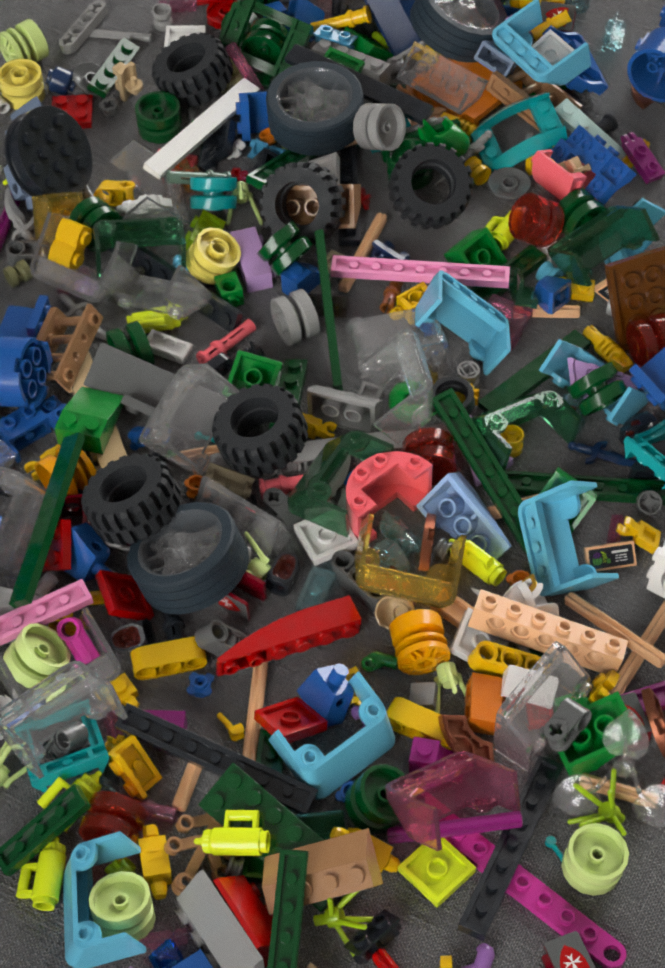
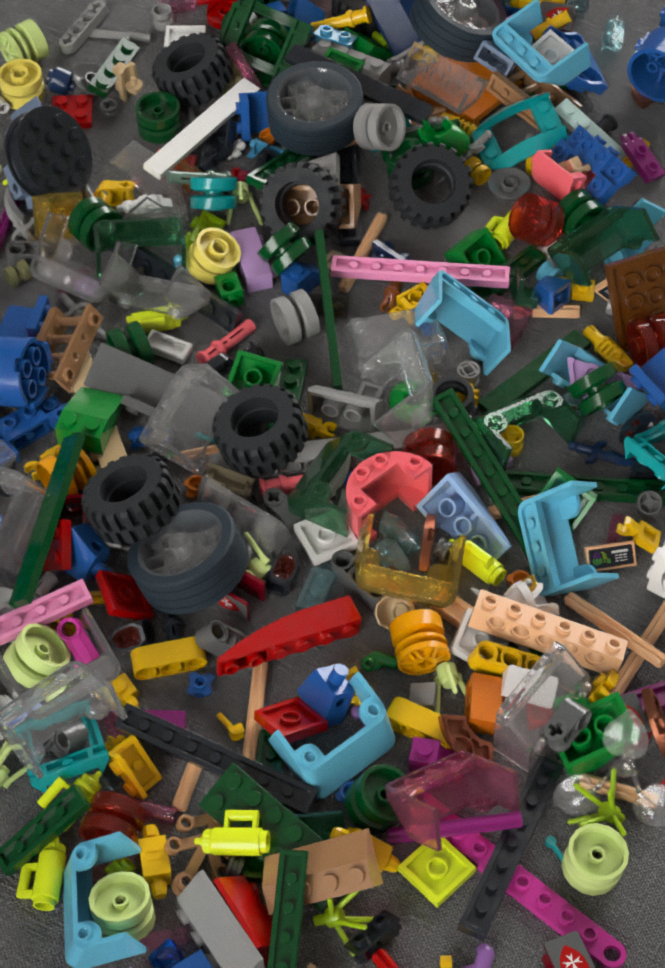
yellow brick [48,218,92,270] -> none

